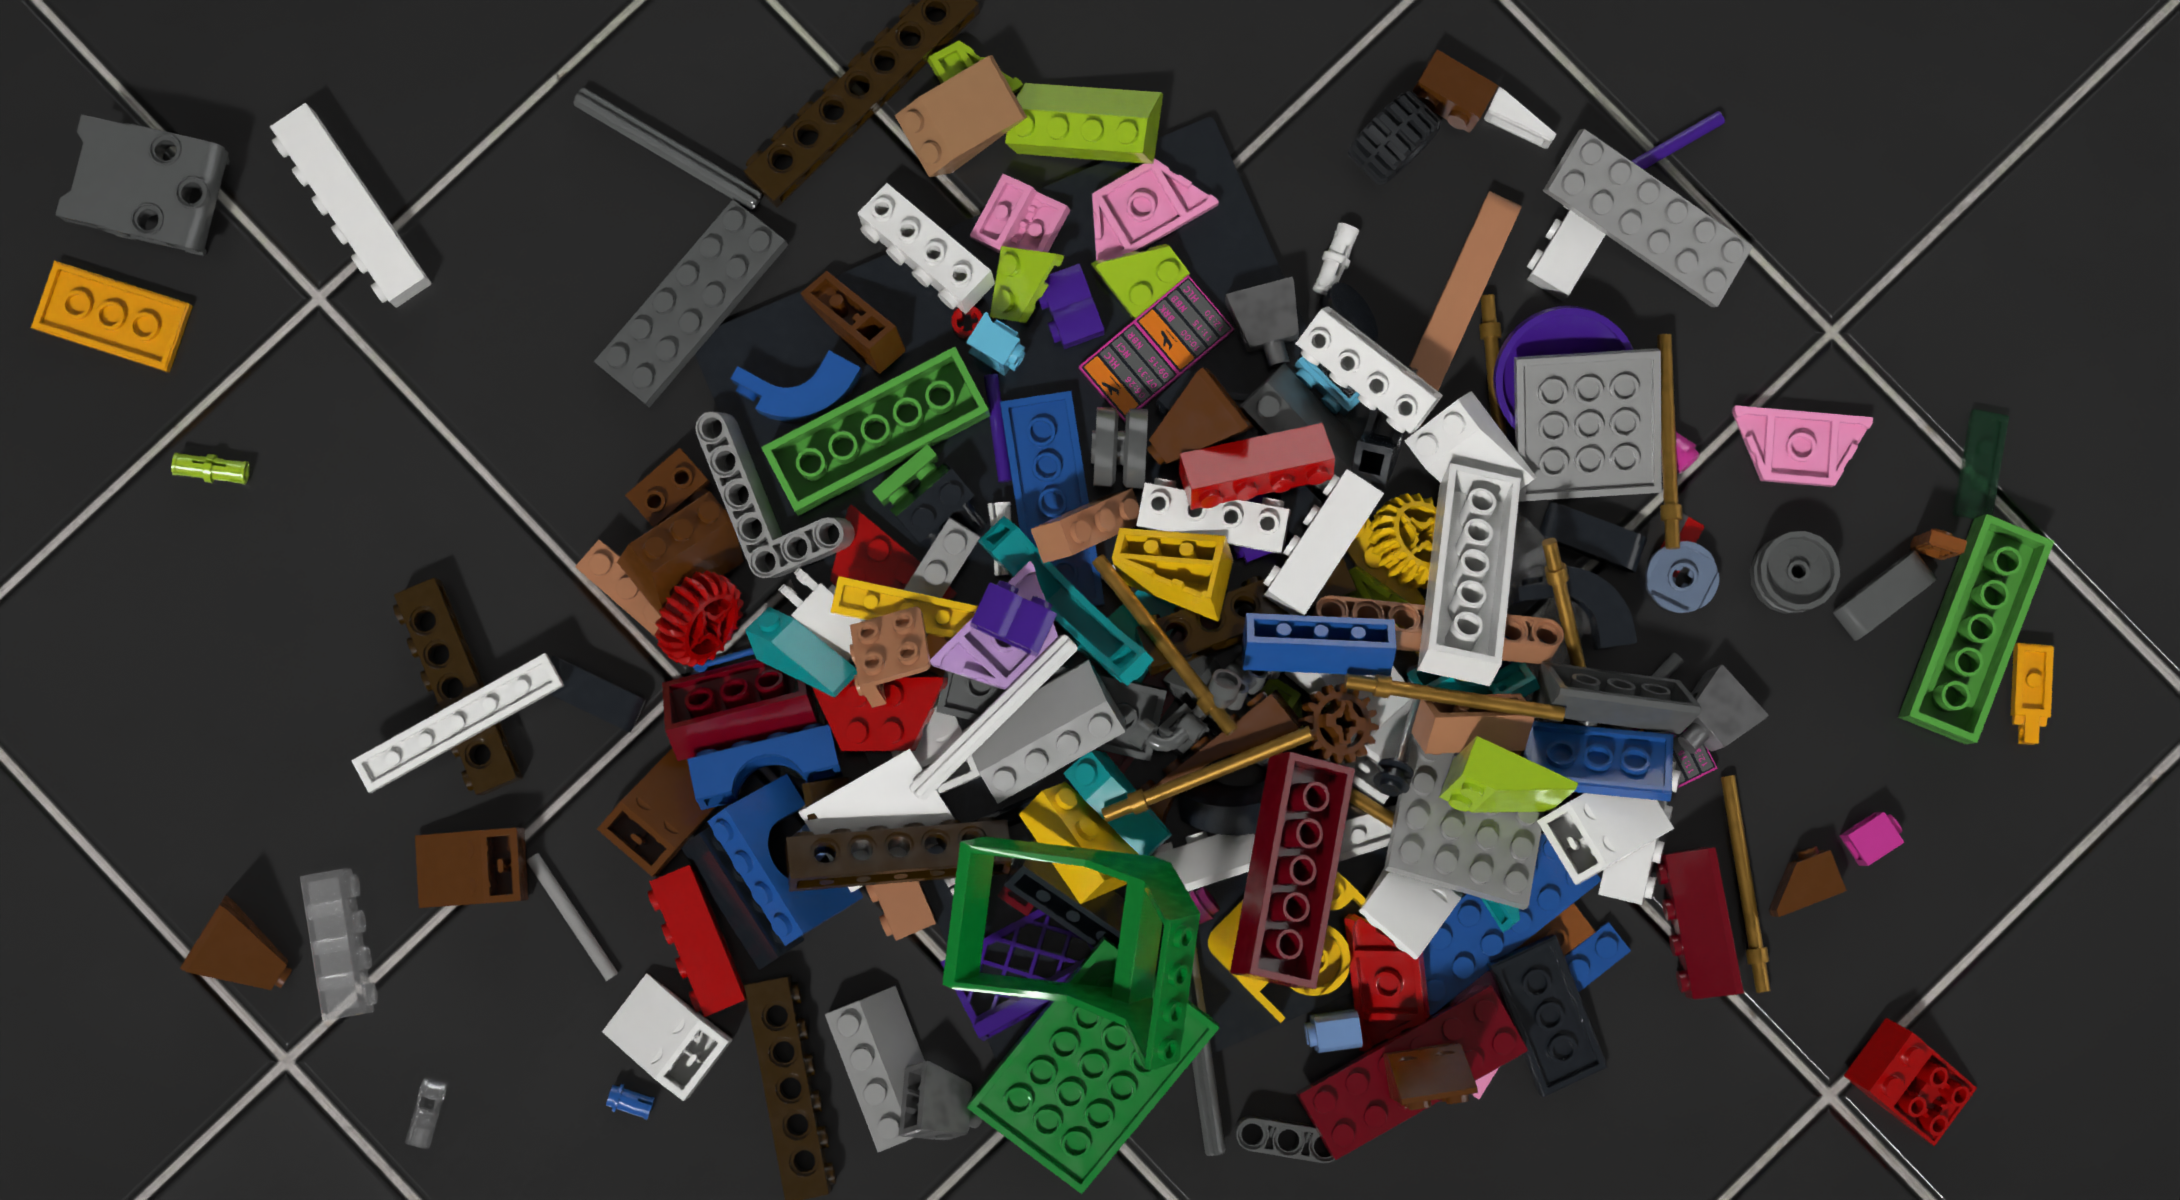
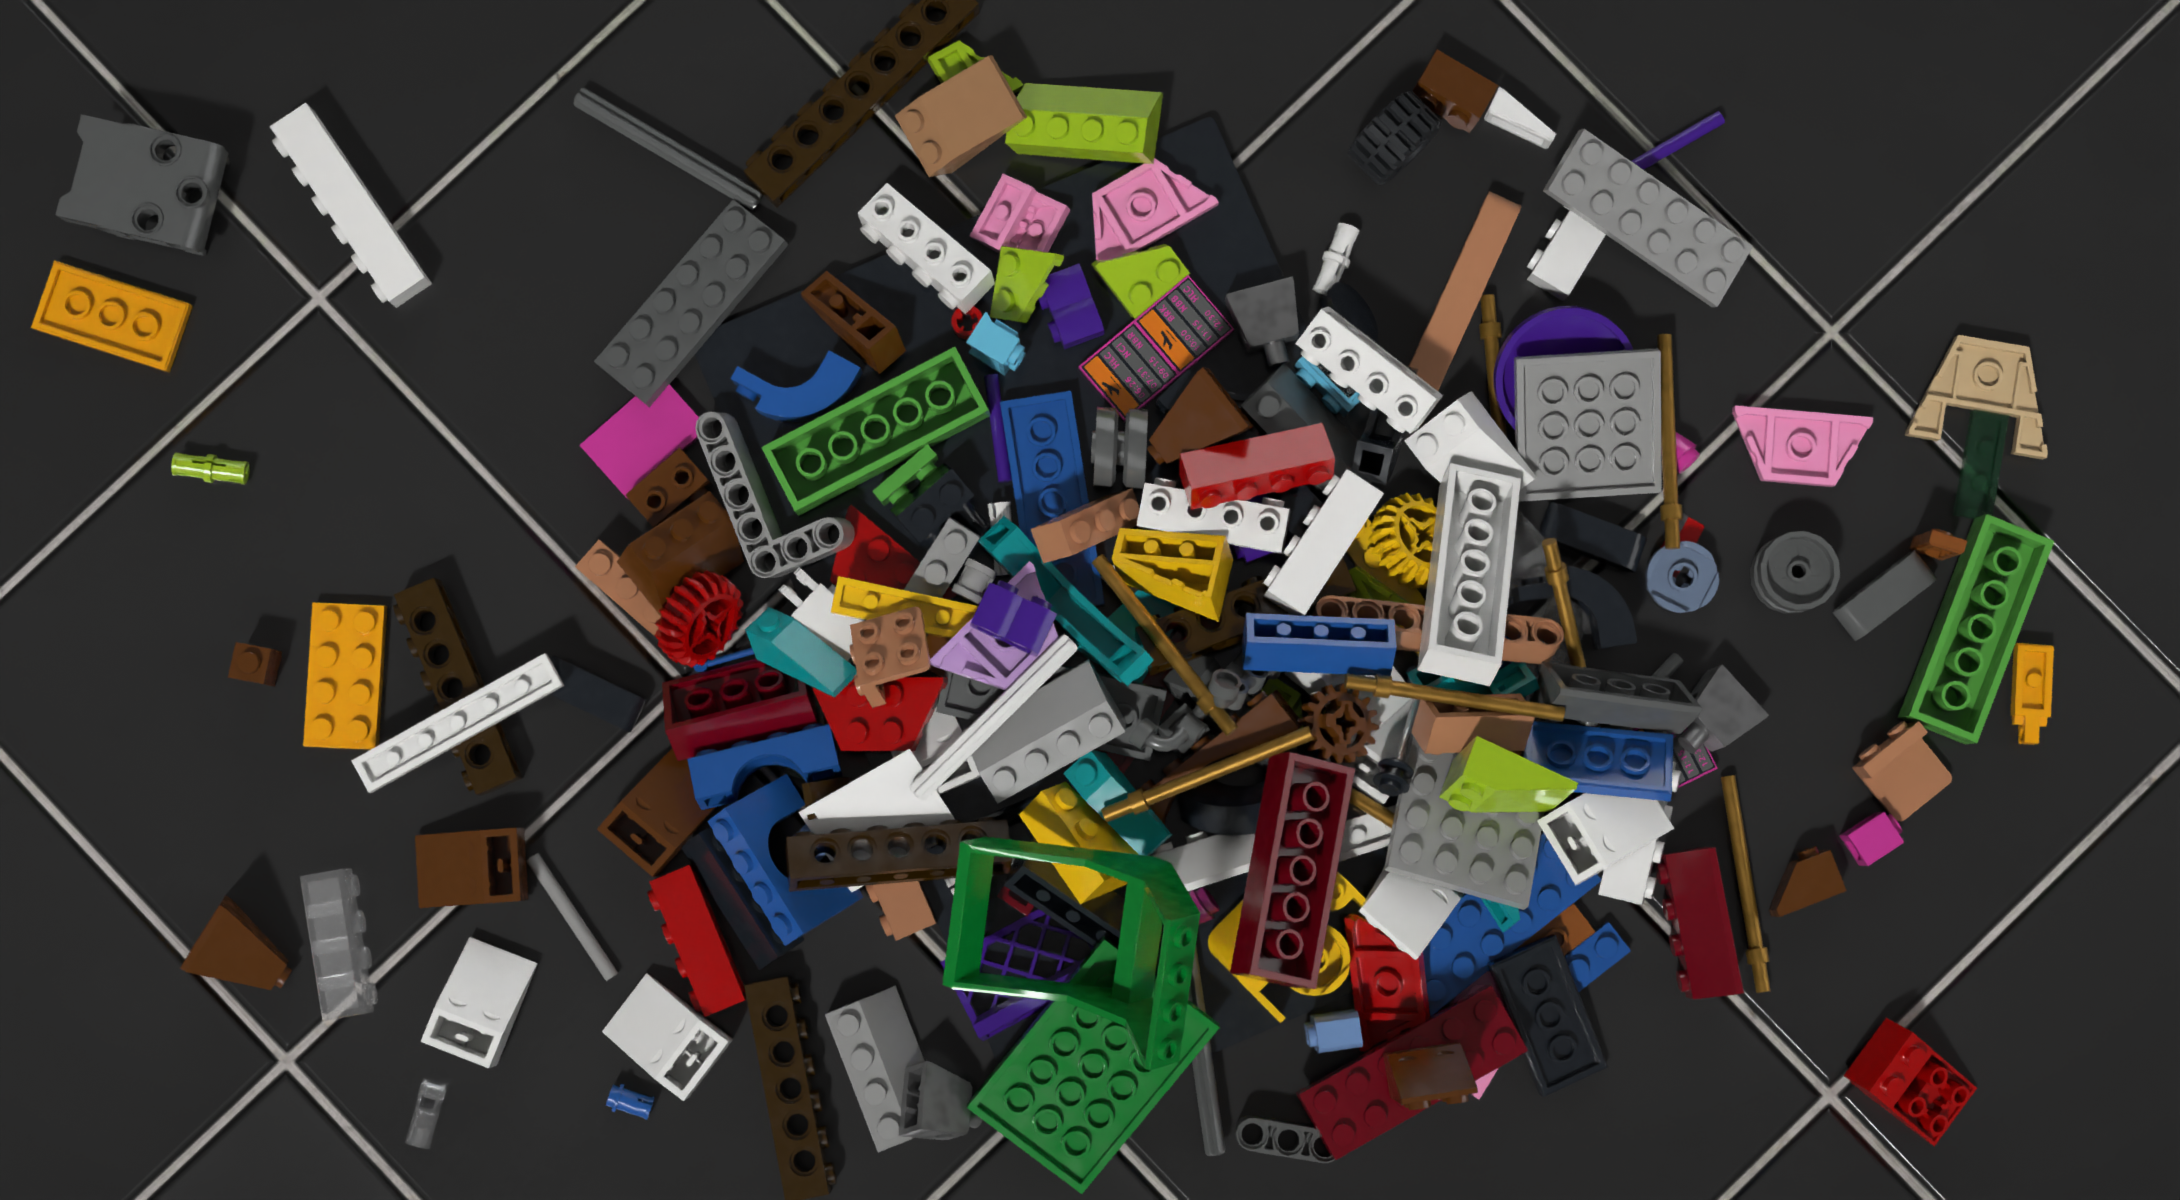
none -> reddish brown brick [228,642,282,687]
none -> light orange plate [303,602,388,750]
none -> white slope [421,937,538,1068]
none -> dark pink tile [580,384,699,500]
none -> light grey piece [951,558,997,605]
none -> nougat bracket [1852,721,1952,821]
none -> tan wing [1905,335,2048,460]

